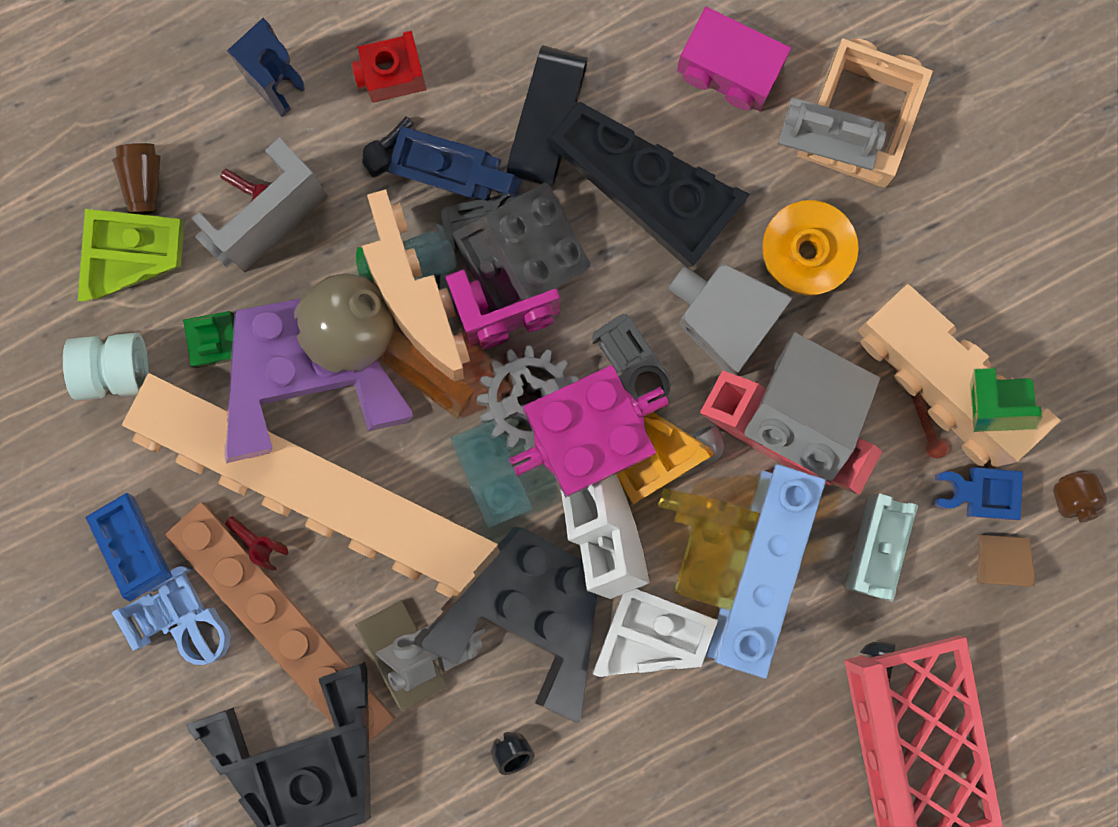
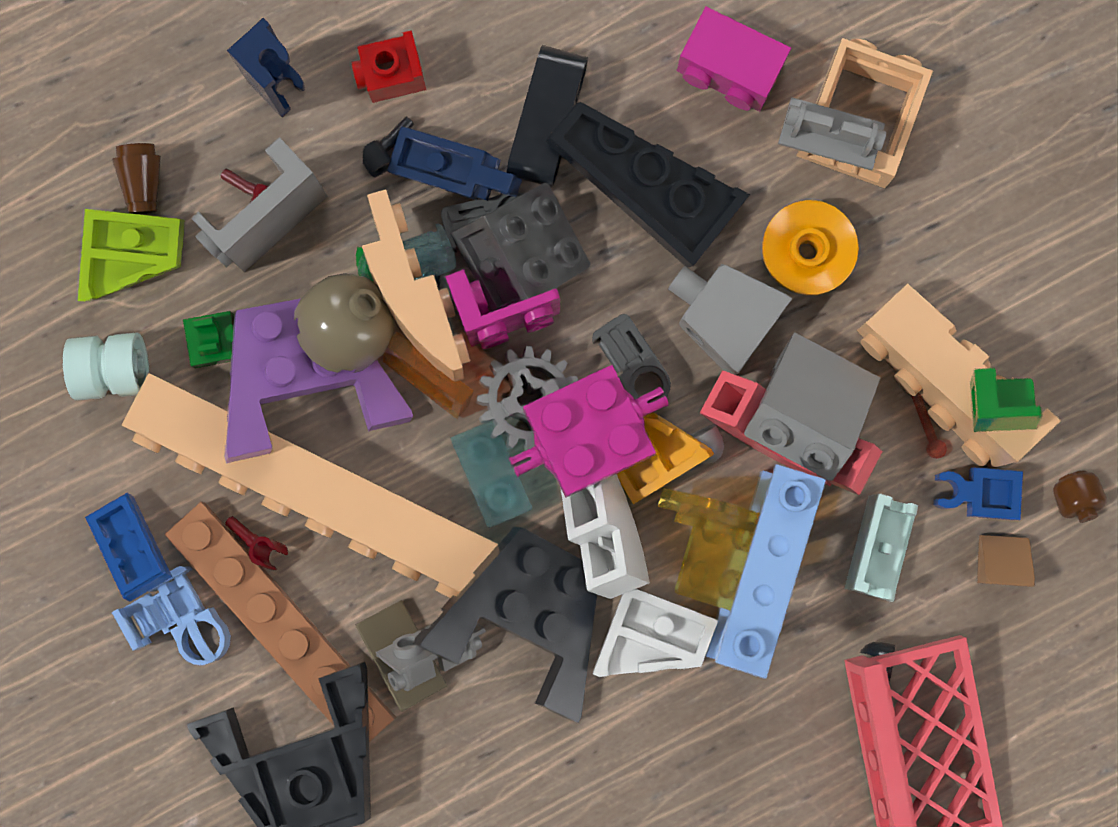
black hinge [491,732,535,775] -> none

